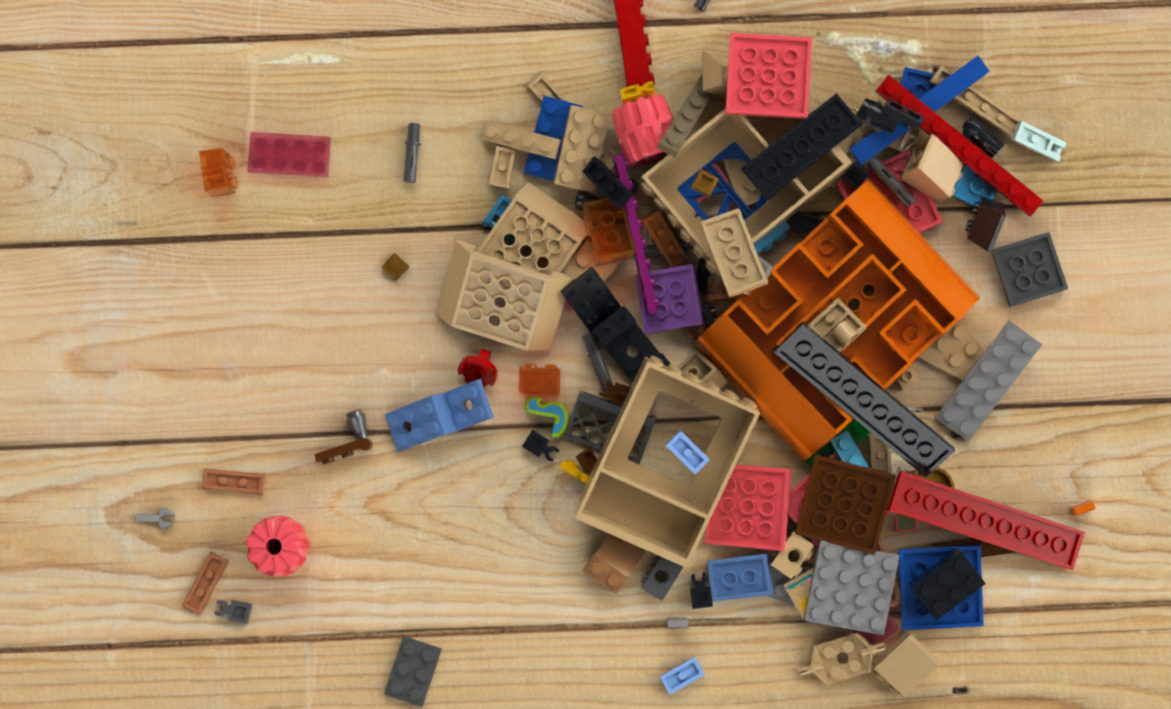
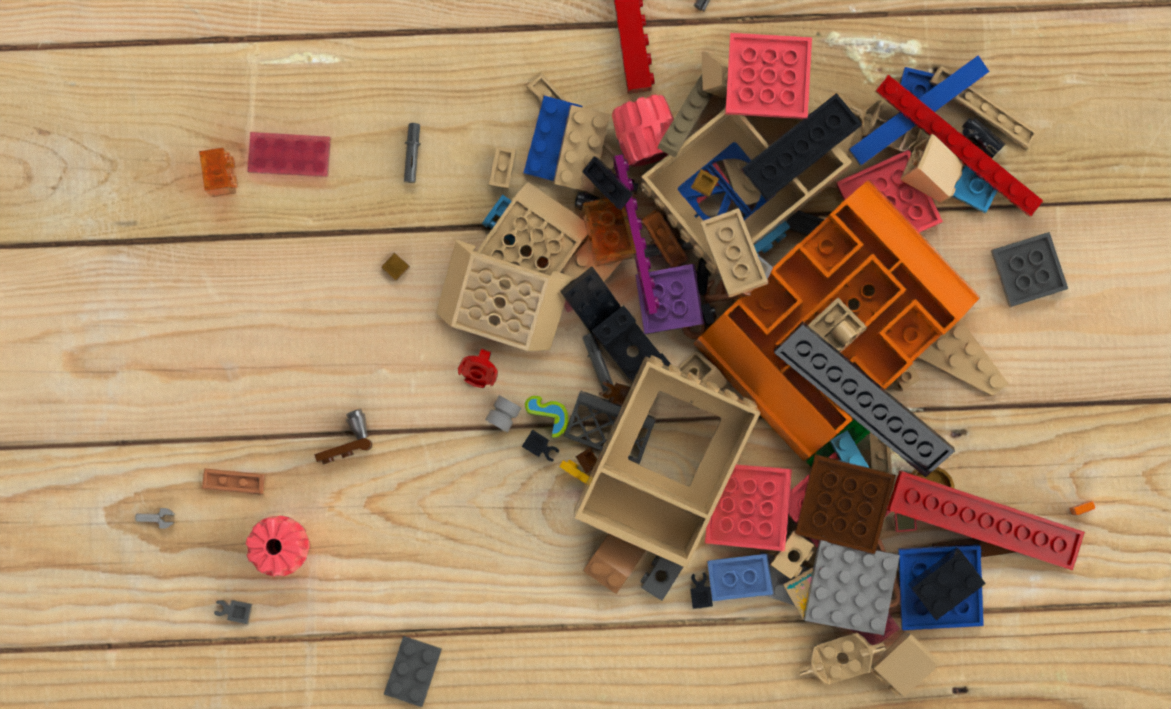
nougat tile [182,551,229,615] -> none
medium blue bracket [385,379,494,452] -> none
tan plate [480,120,561,160] -> none
clear orange brick [519,364,561,395] -> none
yellow plate [620,81,656,104] -> none
light blue plate [659,656,705,694] -> none
light blue plate [665,430,710,474] -> none
light grey tile [667,618,688,628] -> none
black plate [842,161,870,190] -> none
black plate [856,98,925,133] -> none
dark grey axle [867,157,916,208] -> none
light grey plate [935,320,1042,441] -> none
black slope [965,196,1006,253] -> none
light aqua plate [1011,121,1067,162] -> none
none -> light grey wheel [485,395,521,433]

